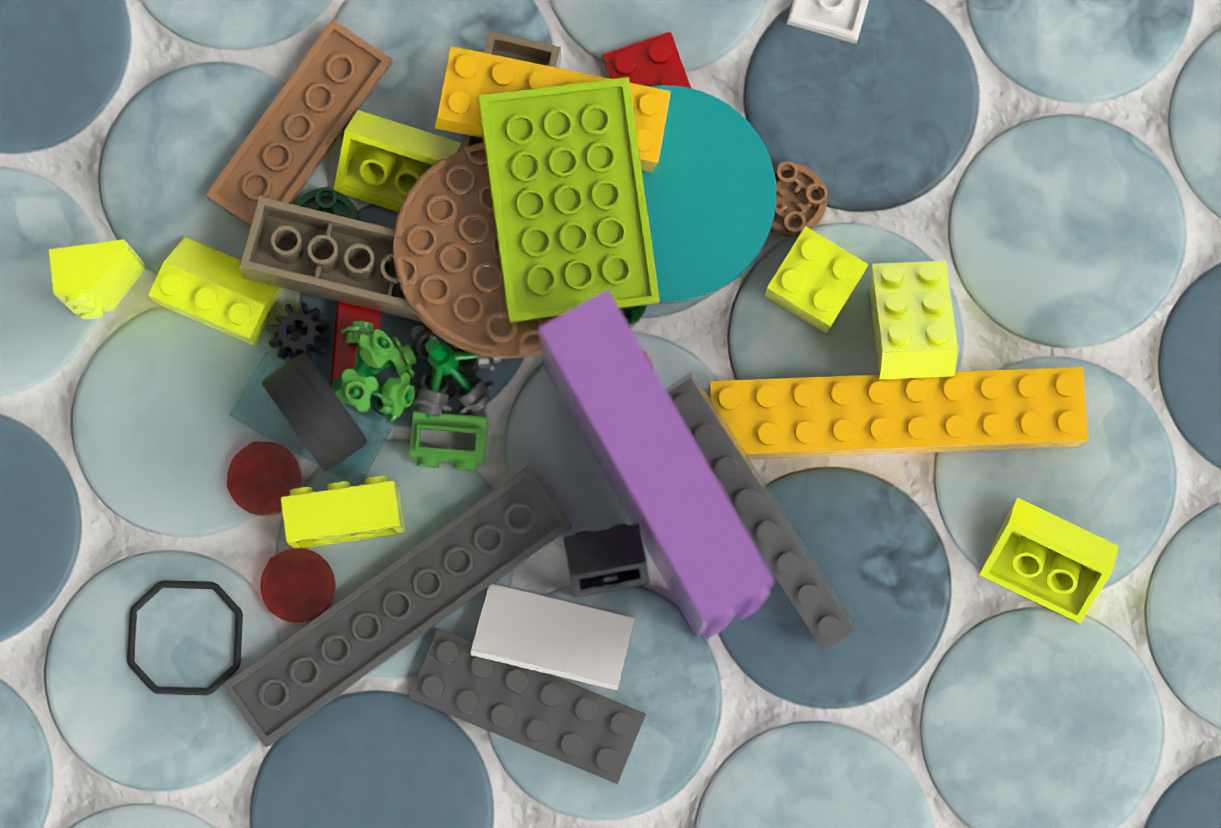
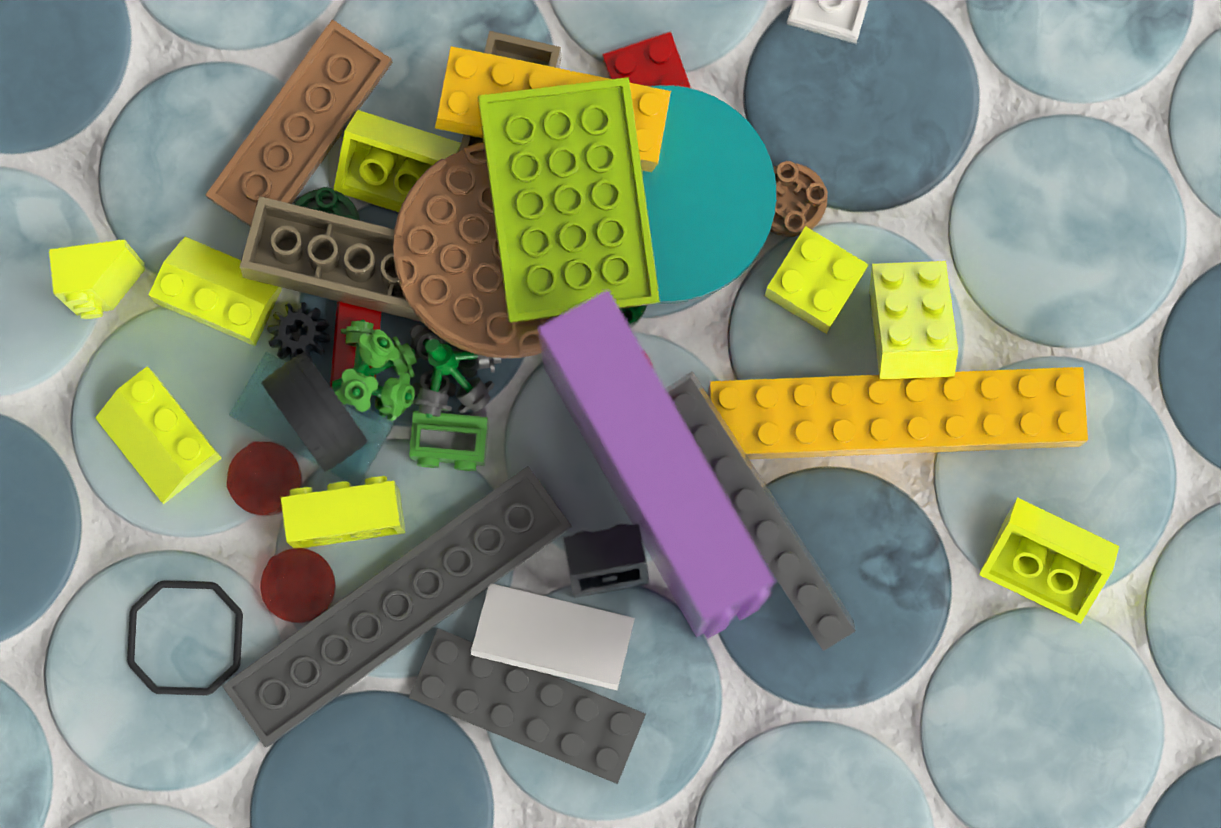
none -> neon yellow slope [95,366,222,504]

